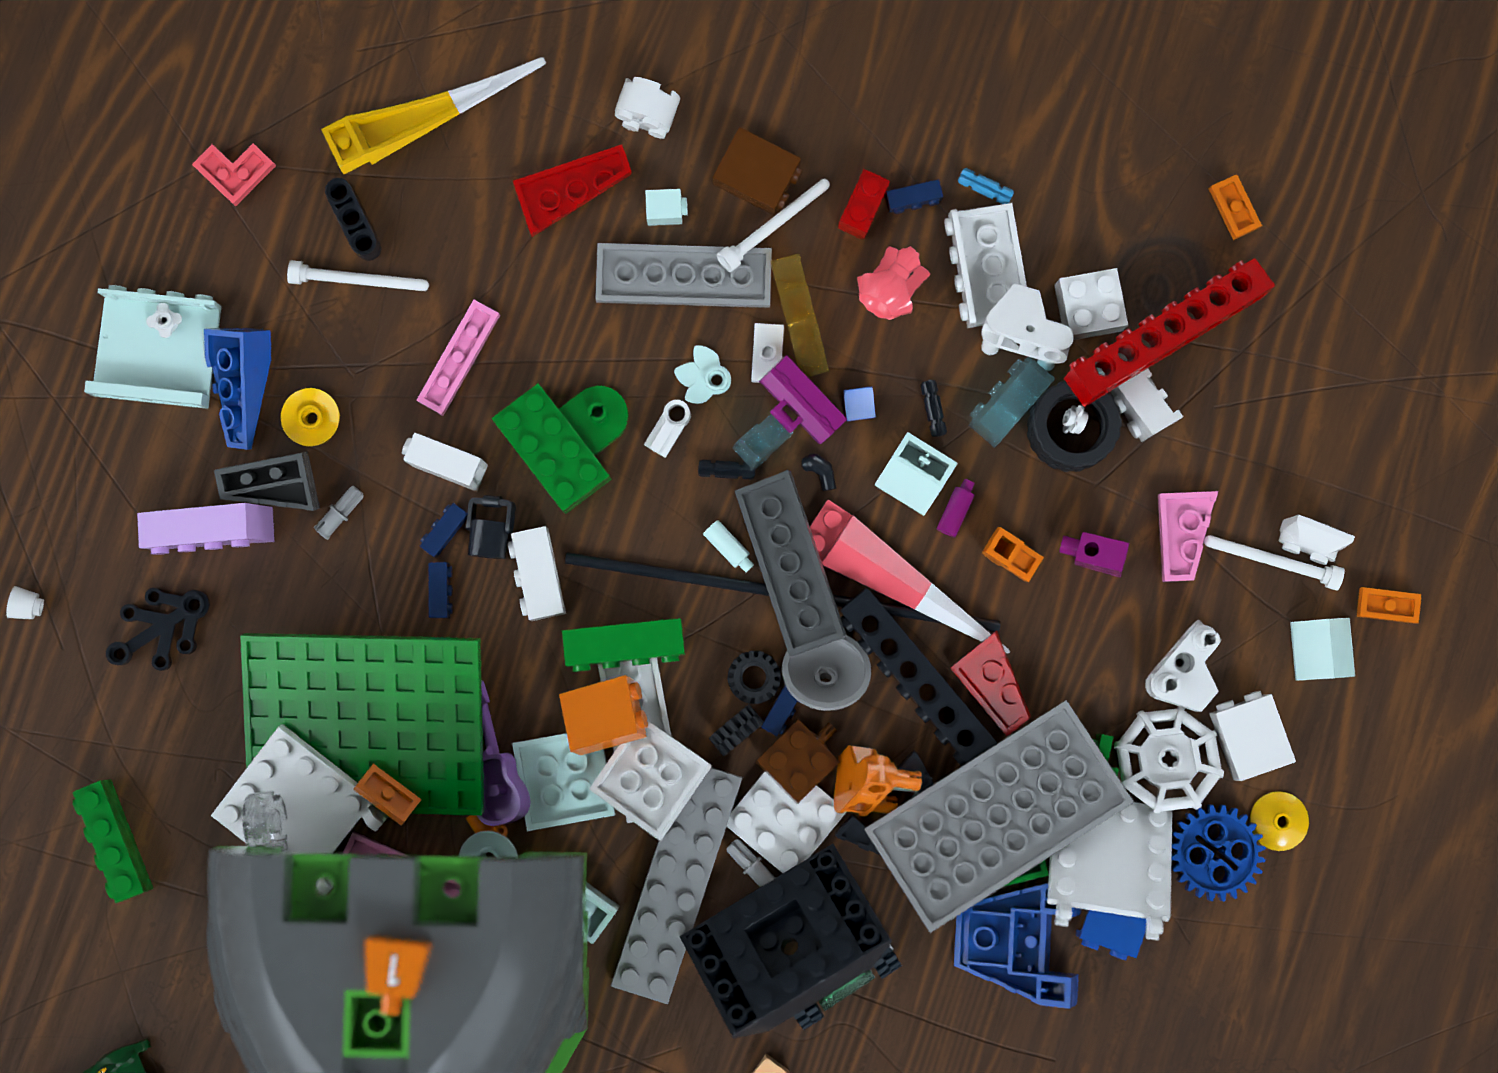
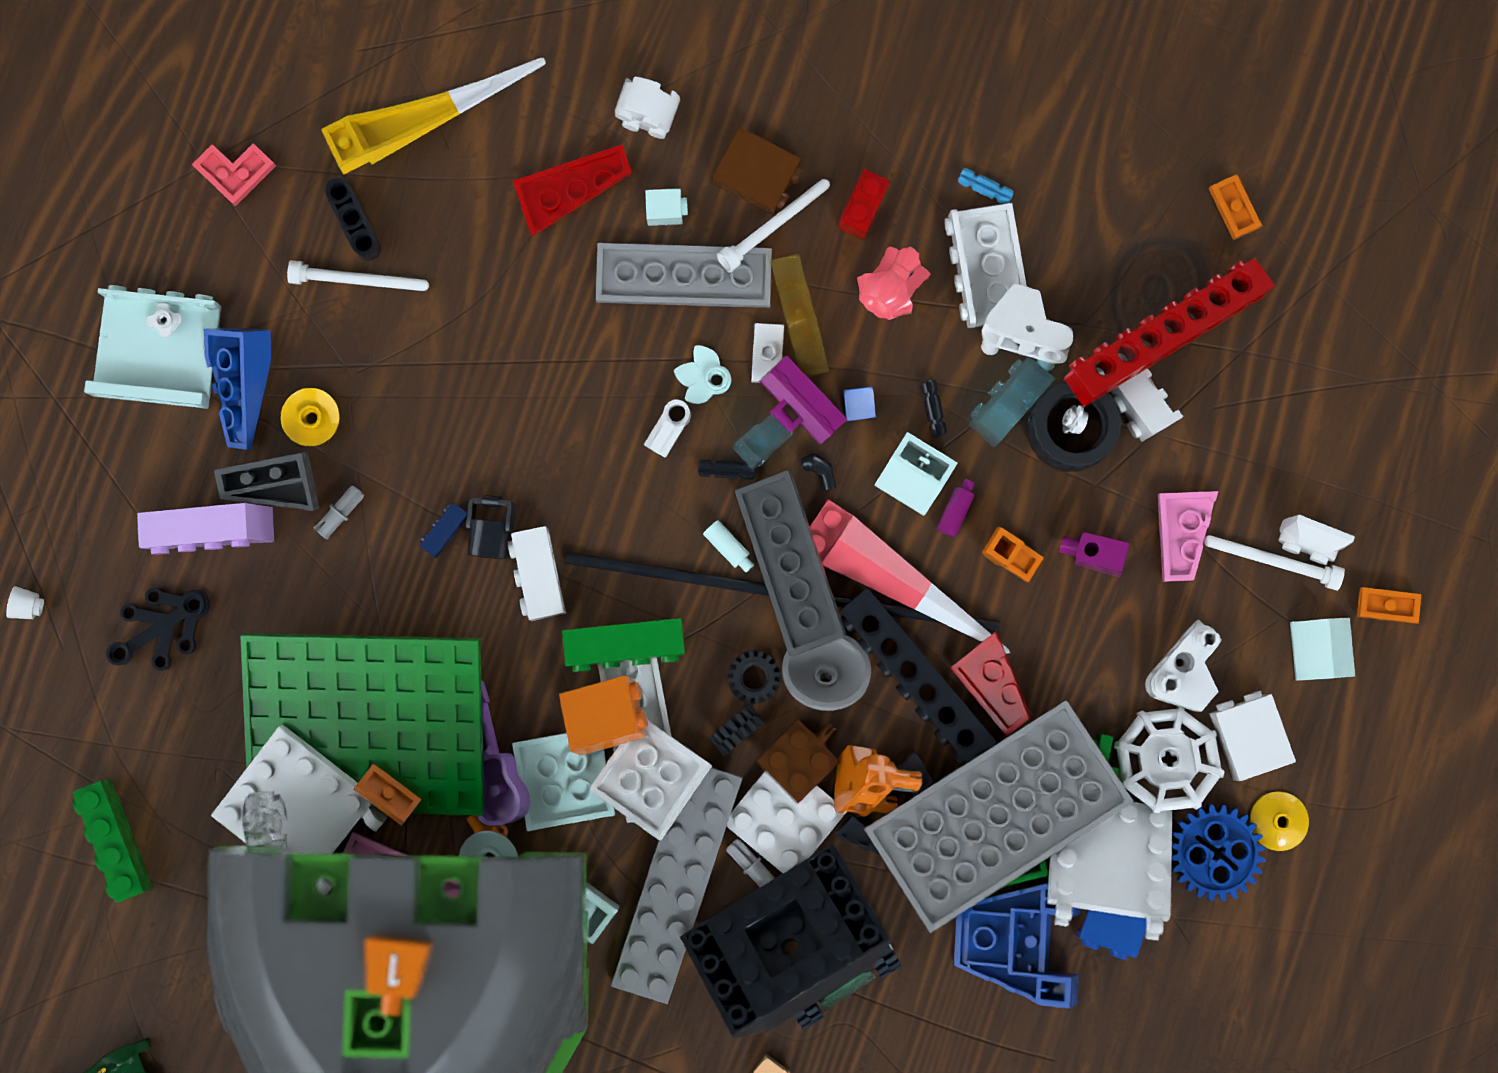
white brick [402,432,488,492] -> none
bright pink plate [416,300,500,416] -> none
dark blue piece [428,562,453,618] -> none
green brick [491,383,629,515] -> none
dark blue piece [761,685,801,736] -> none
dark blue piece [885,179,943,214] -> none
white brick [1054,268,1128,340] -> none

